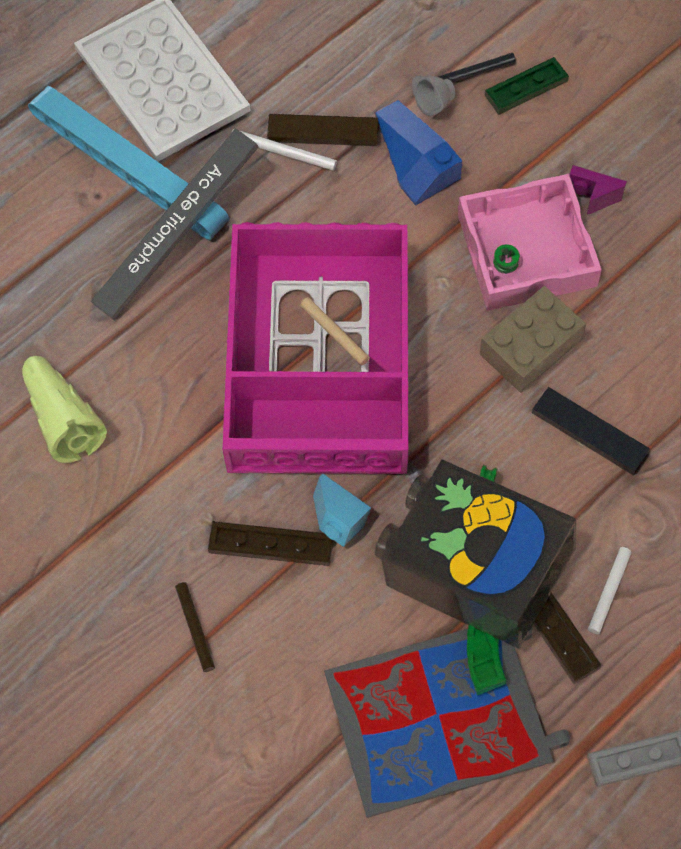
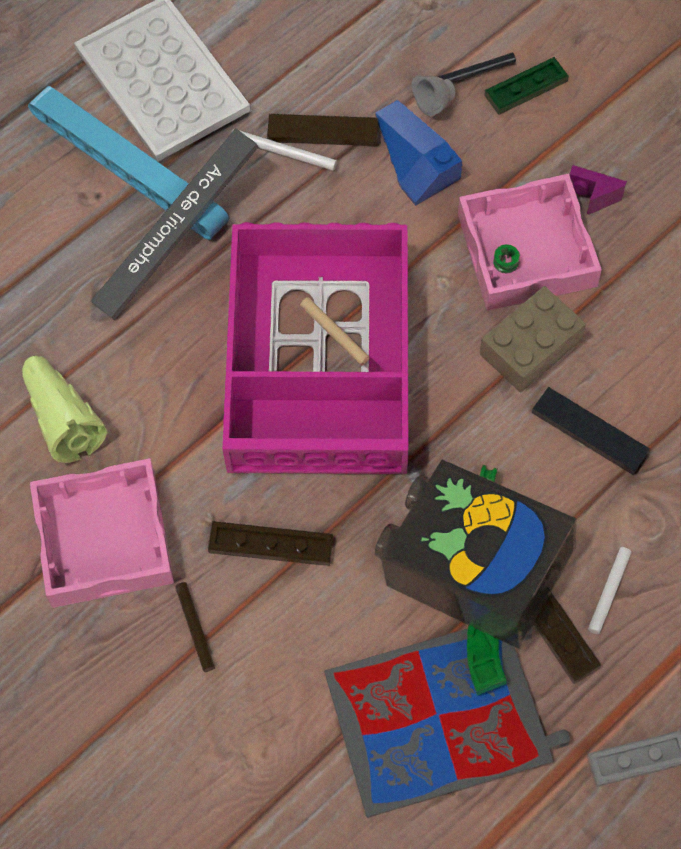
medium azure slope [313,474,371,547] -> none
none -> bright pink tile [30,459,174,608]

